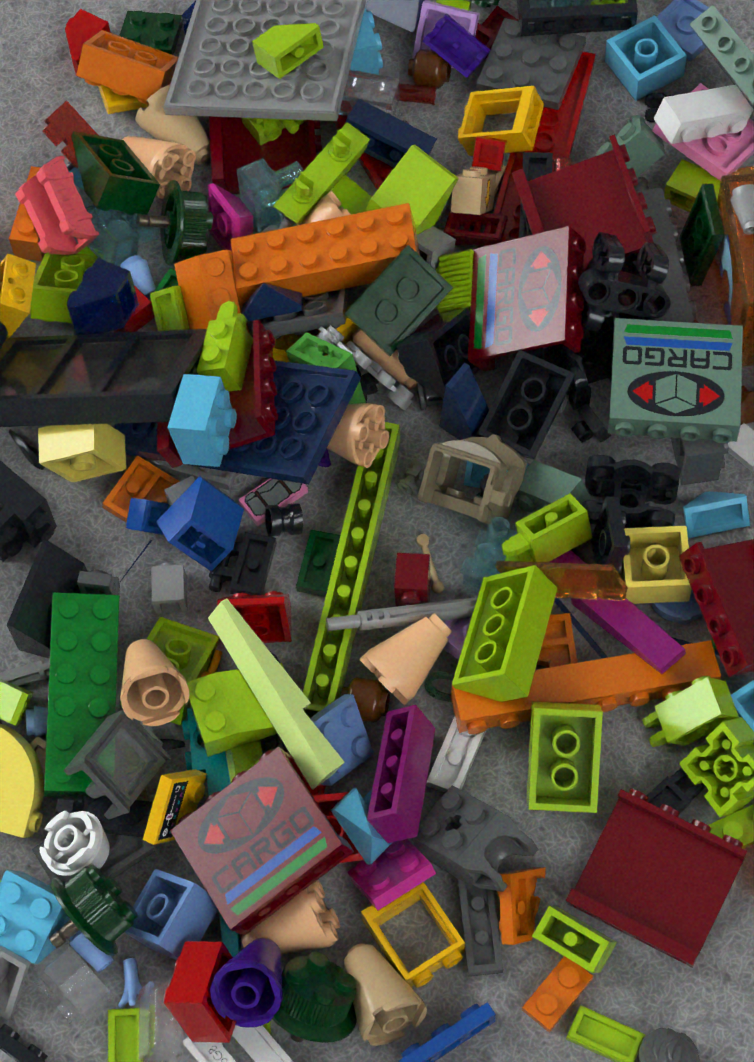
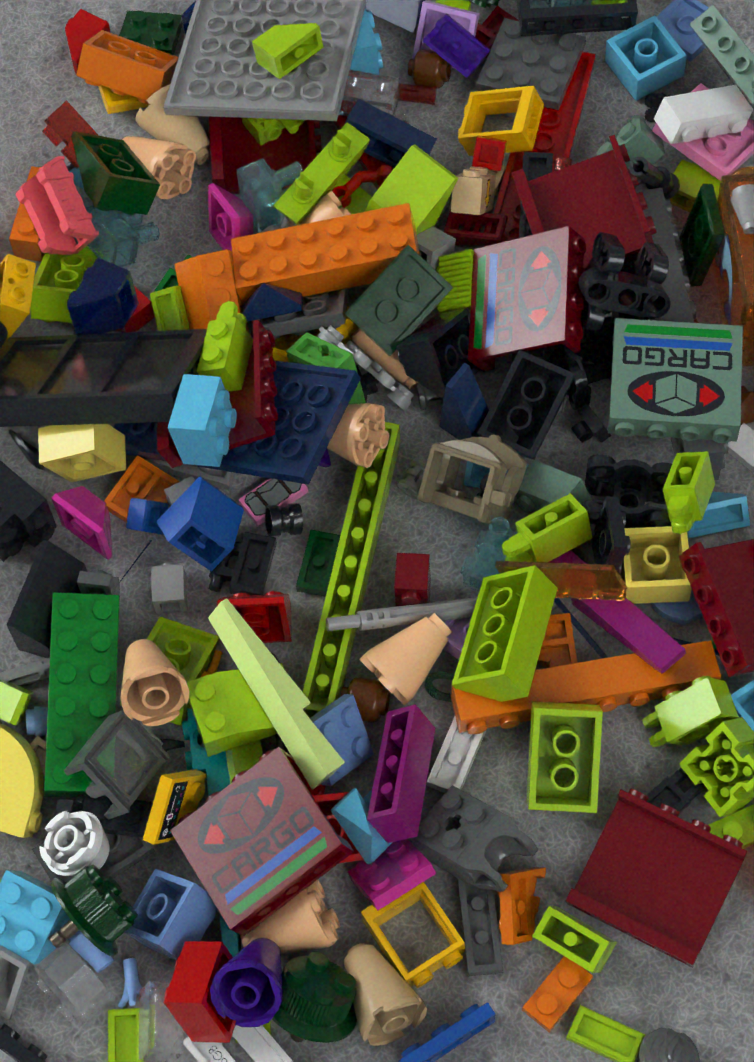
light blue cone [120,255,156,299] -> none
dark green piece [137,180,213,265] -> none
tan hinge [417,534,444,593] -> none
none -> dark pink slope [51,486,112,560]
none -> red arm [332,165,392,208]
none -> black pin [629,157,680,199]
none -> lime hinge [663,451,715,534]

